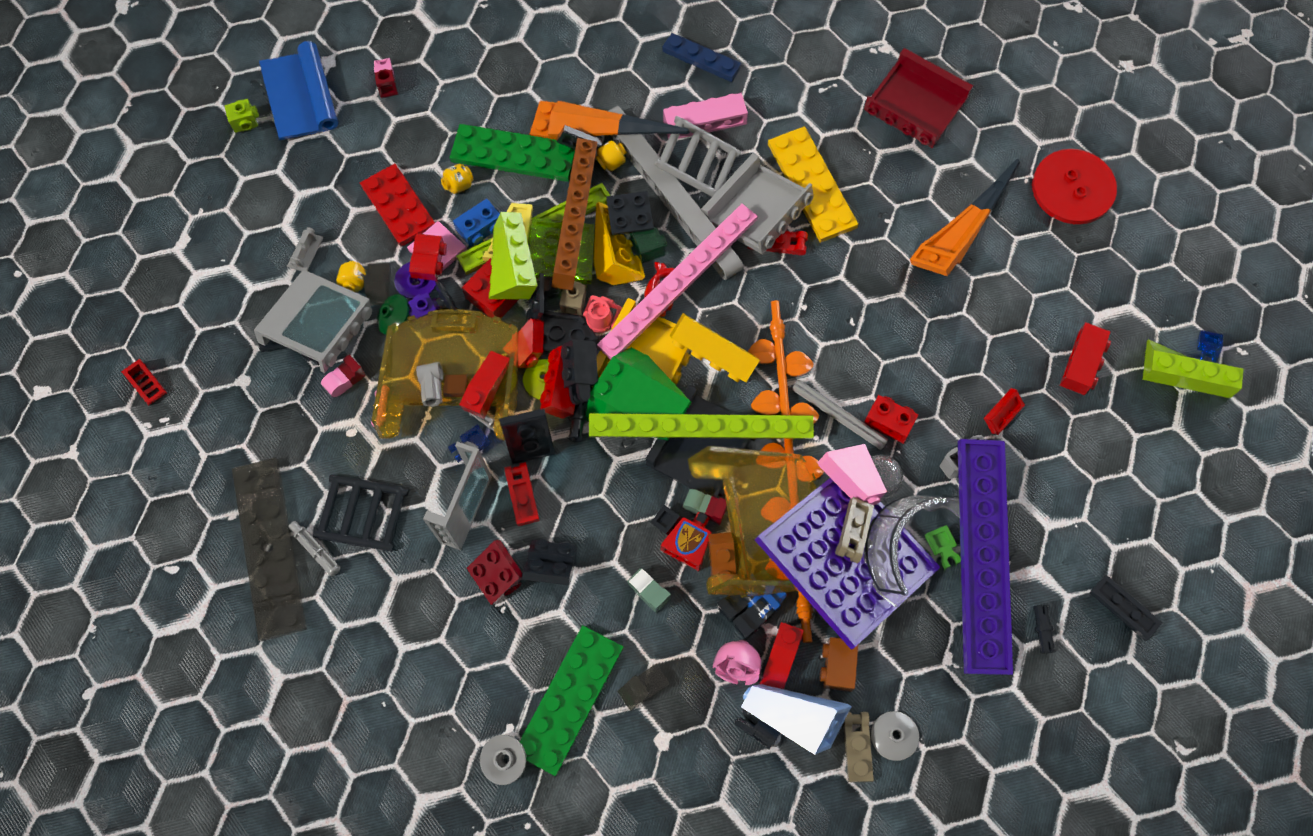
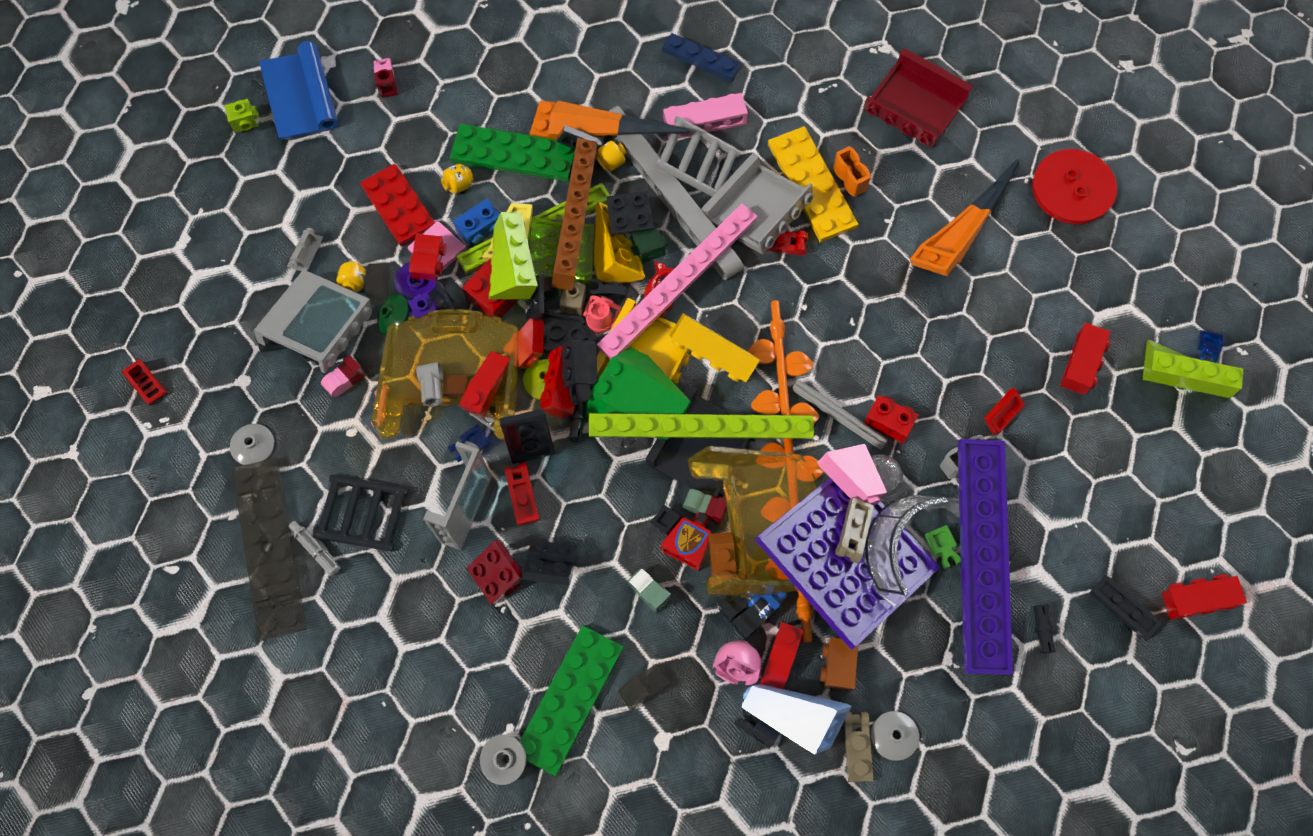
none -> light grey dish [230,424,275,466]
none -> black plate [590,278,627,298]
none -> orange brick [834,146,870,197]
none -> red brick [1161,574,1247,620]

